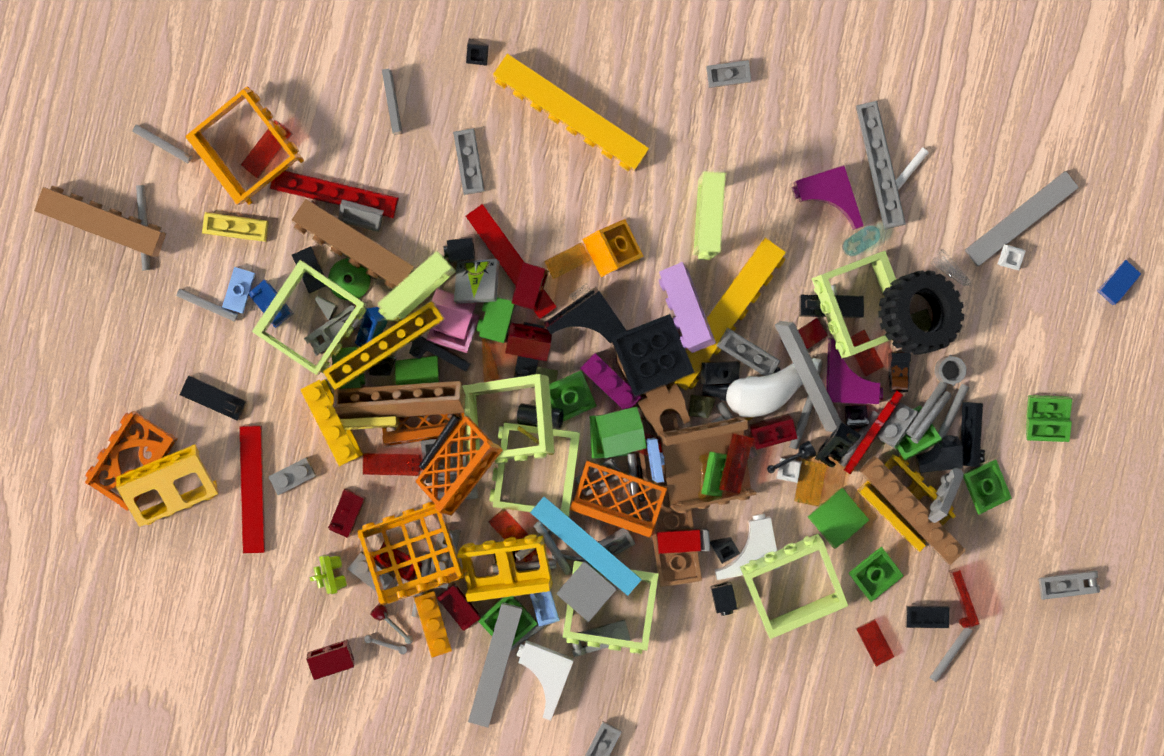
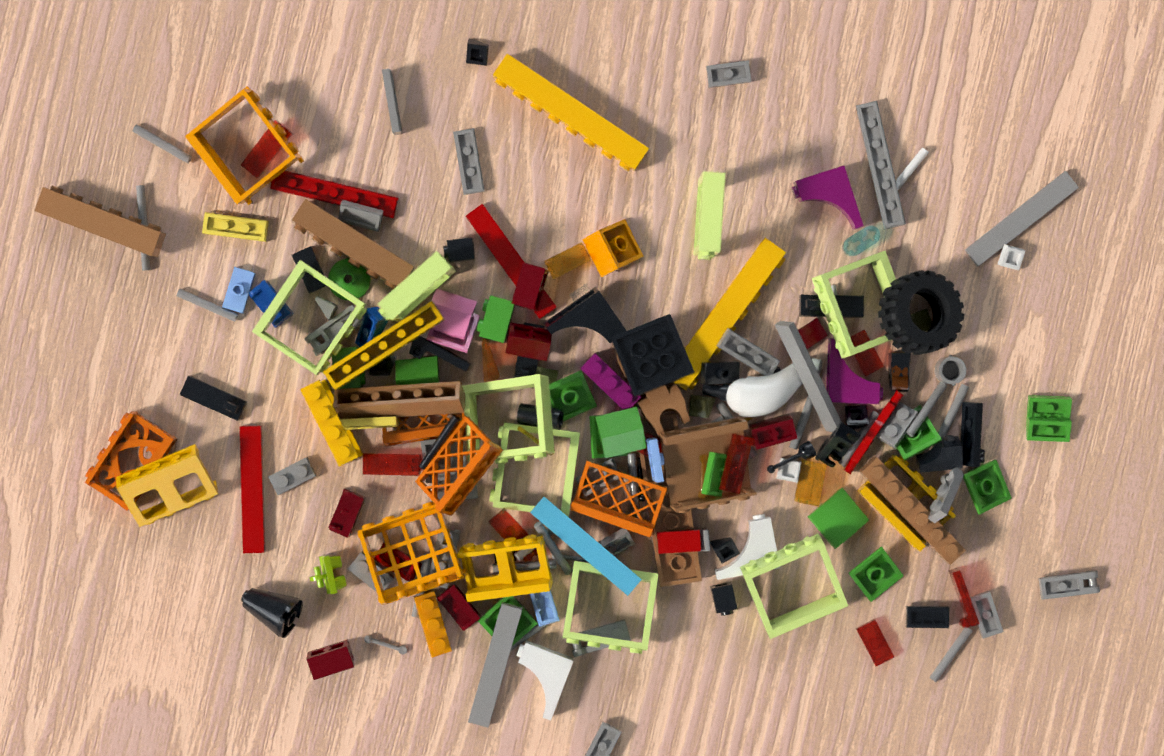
hinge [370,603,413,644] -> none
light grey tile [454,259,499,304] -> none
light grey tile [556,561,617,622] -> none
lavender brick [659,262,716,353] -> none
light grey bar [911,391,952,443] -> none
clear slope [931,249,972,286] -> none
blue slope [1097,260,1141,305] -> none
none -> black cone [241,588,303,638]
none -> light grey plate [969,591,1003,639]

